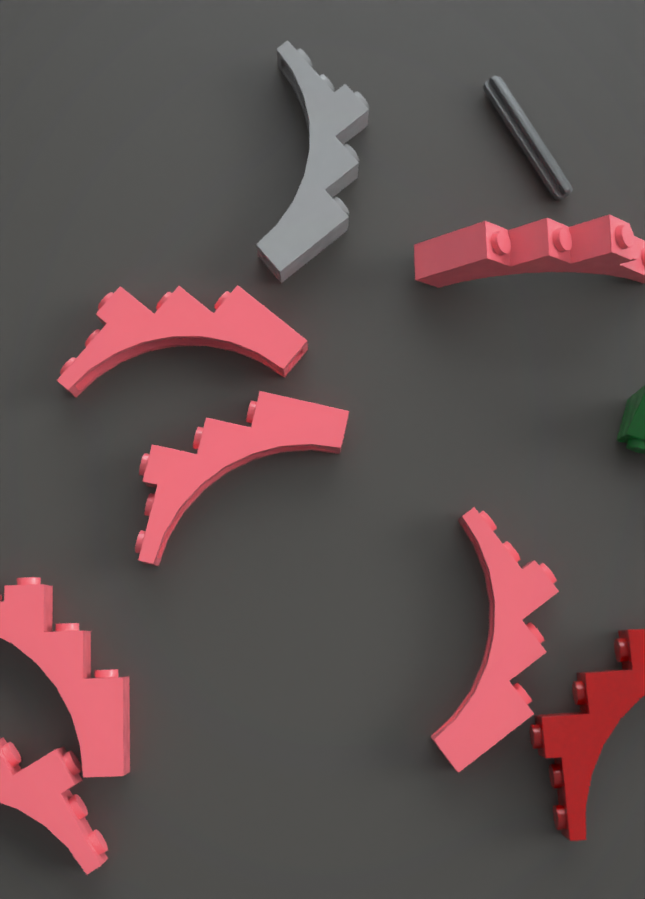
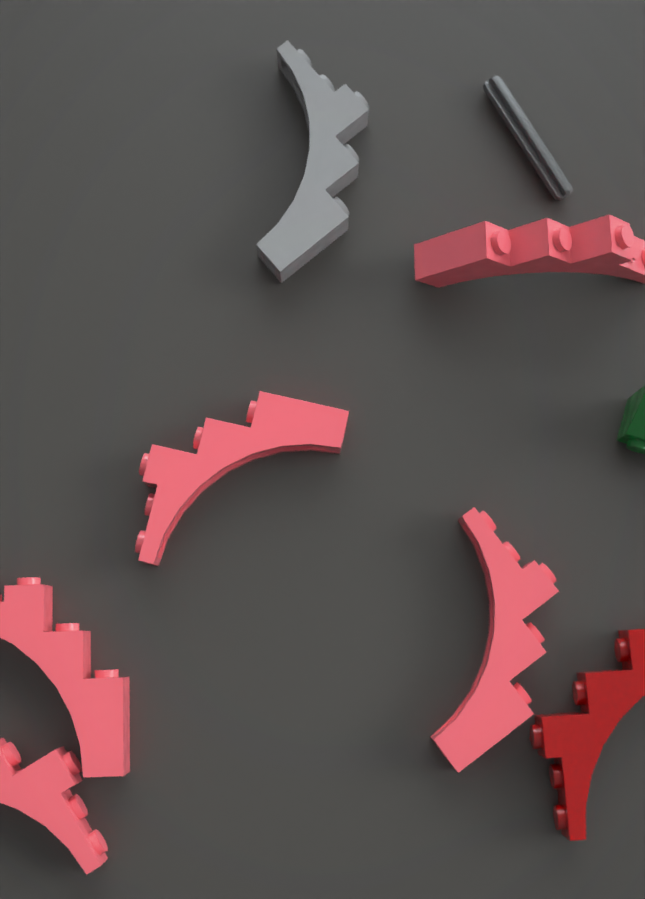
coral arch [57,285,308,398] -> none

